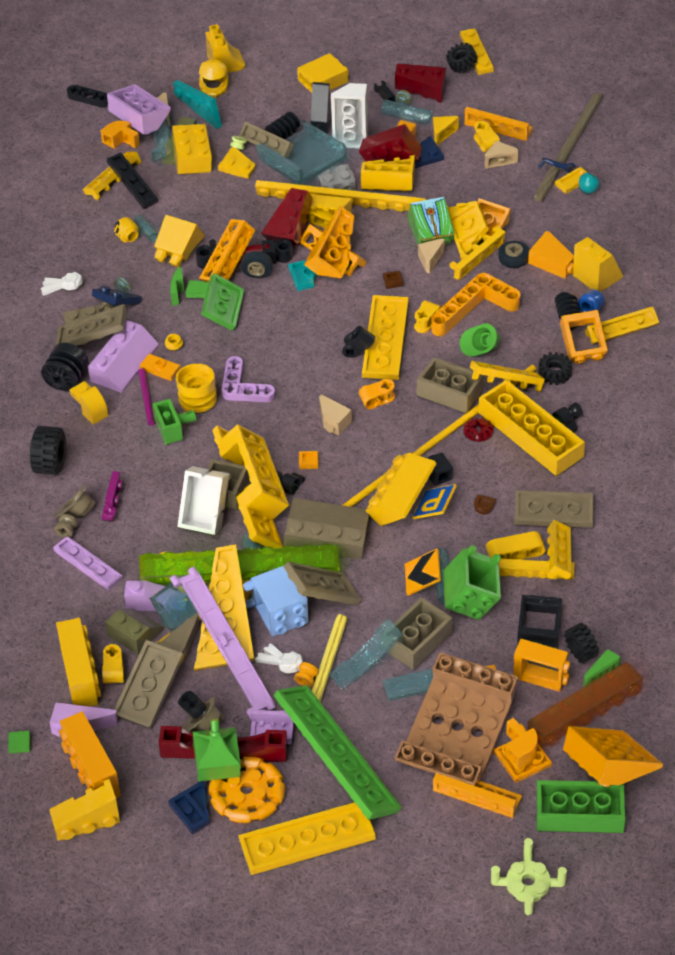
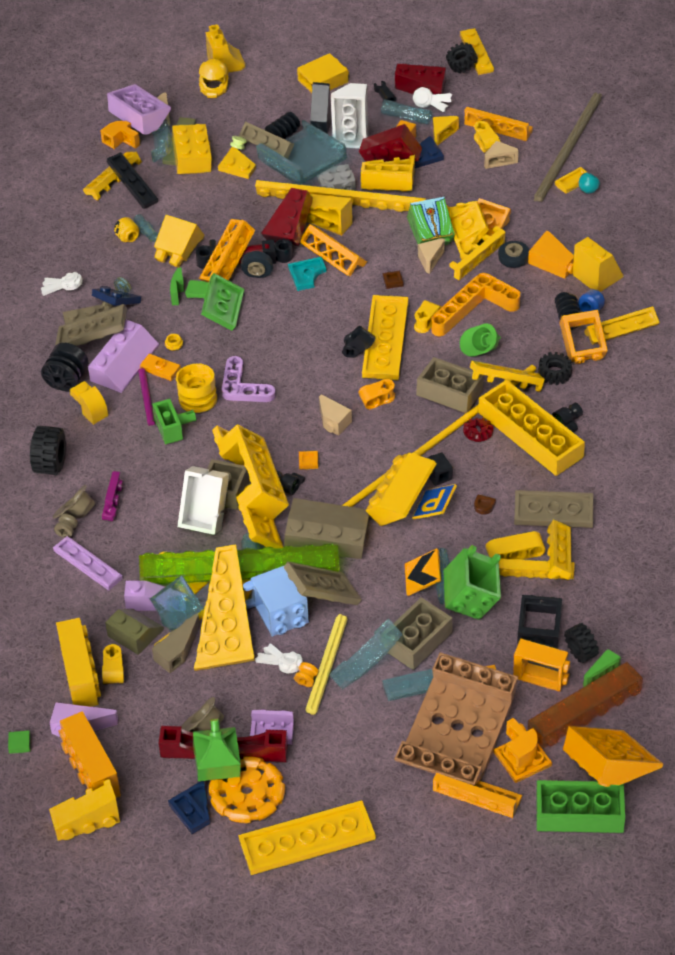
black beam [67,85,108,108] -> none
dark tan plate [114,640,184,730] -> none
lavender piece [170,567,276,721] -> none
teal wing [173,80,222,129] -> none
black beam [178,691,206,718] -> none
bright green plate [274,685,402,820] -> none
light orange wedge [304,205,354,278] -> none
clear light blue tile [395,90,413,106] -> none
yellowish green plate [491,838,567,915] -> none
dark blue piece [538,158,576,173] -> none
none -> white piece [413,87,452,112]

